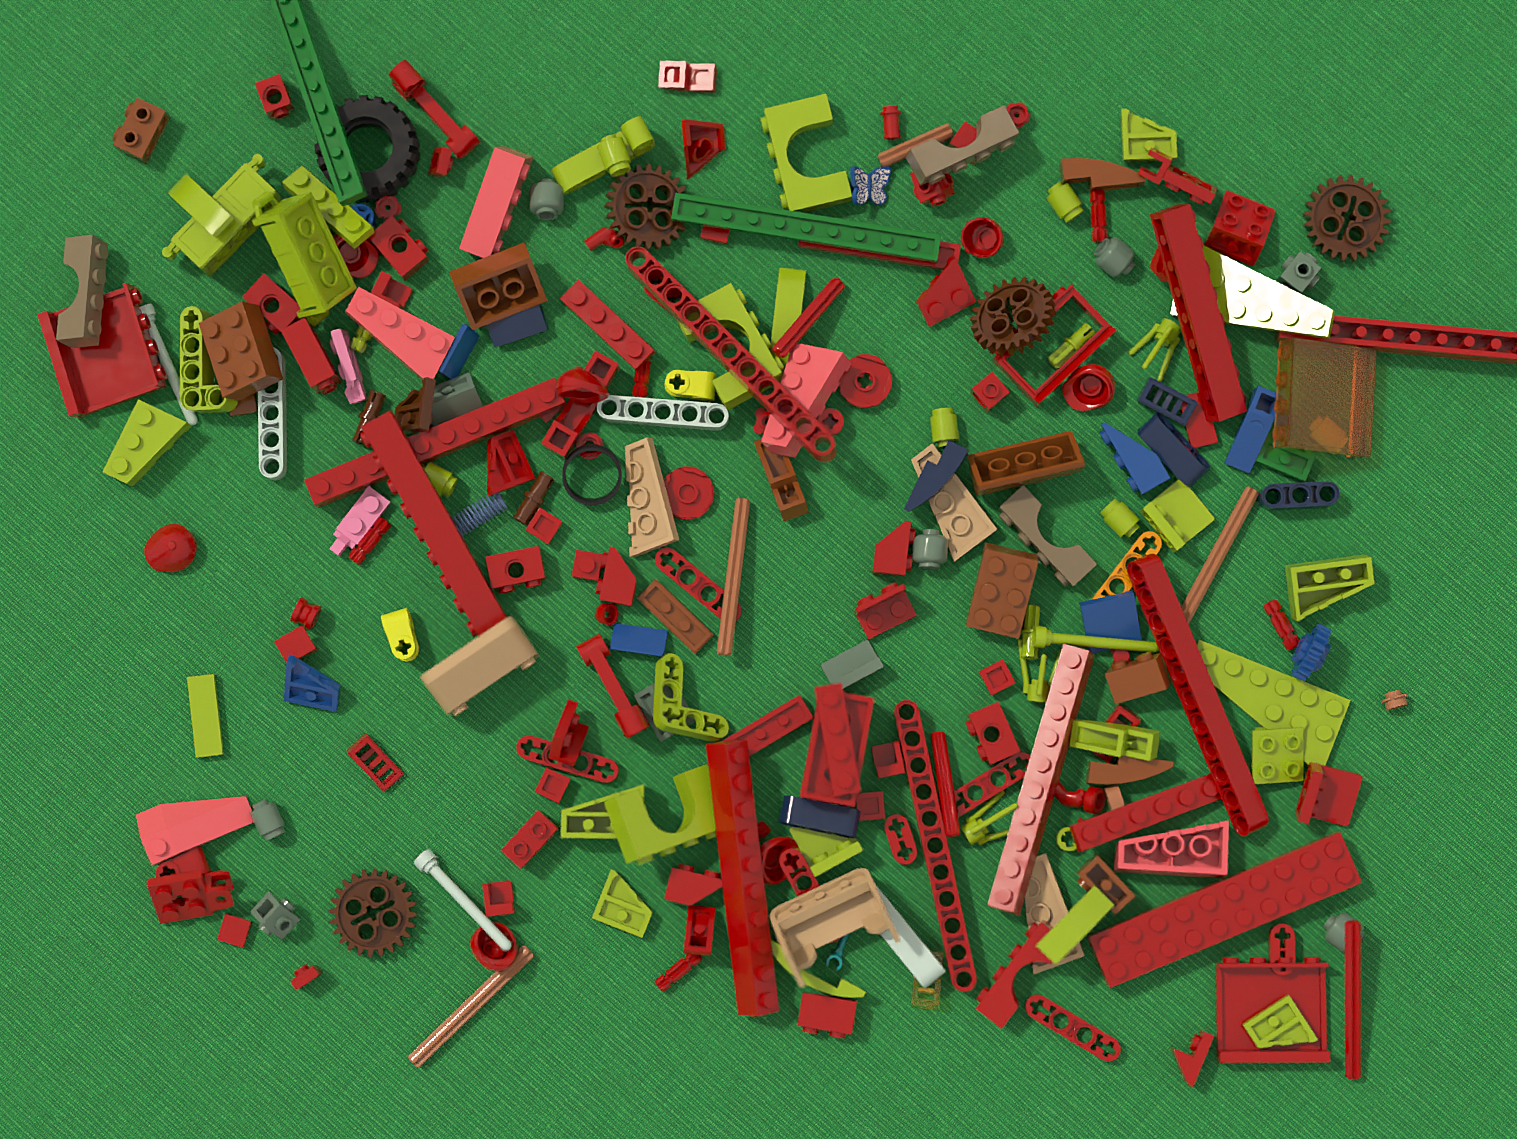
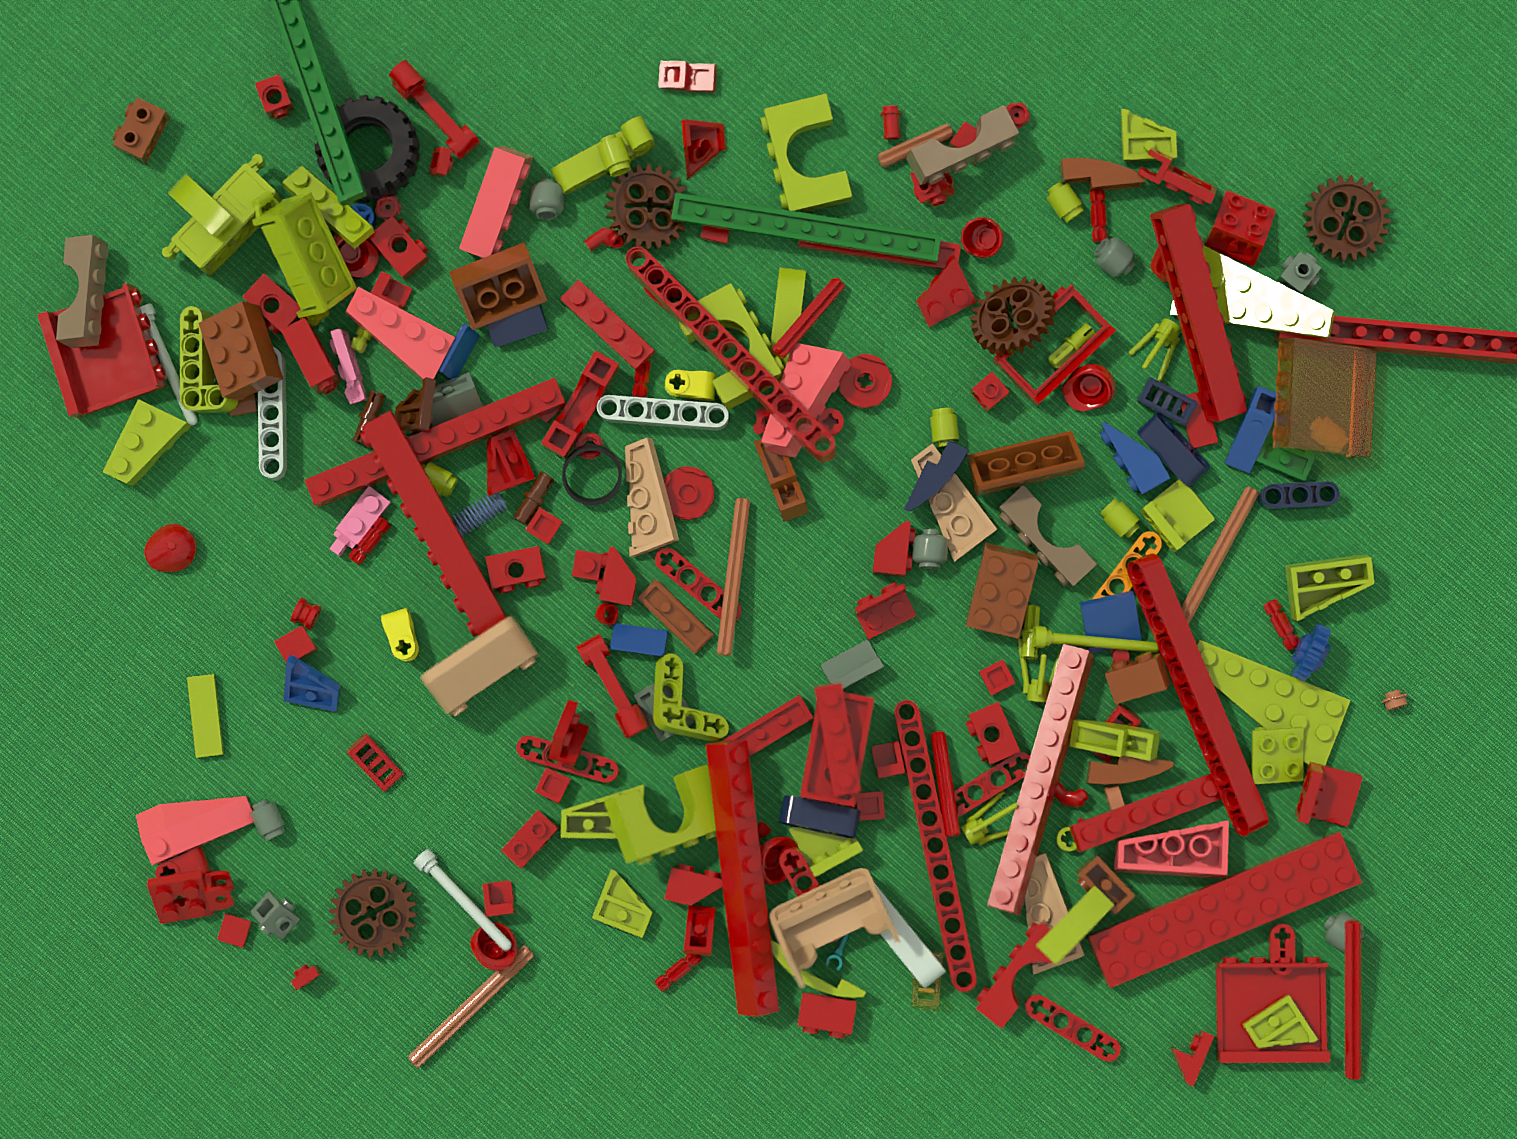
red hat [556,367,609,403] -> none
blue animal [850,166,891,205] -> none
red beam [884,814,917,865] -> none
red tile [1083,786,1106,815] -> none

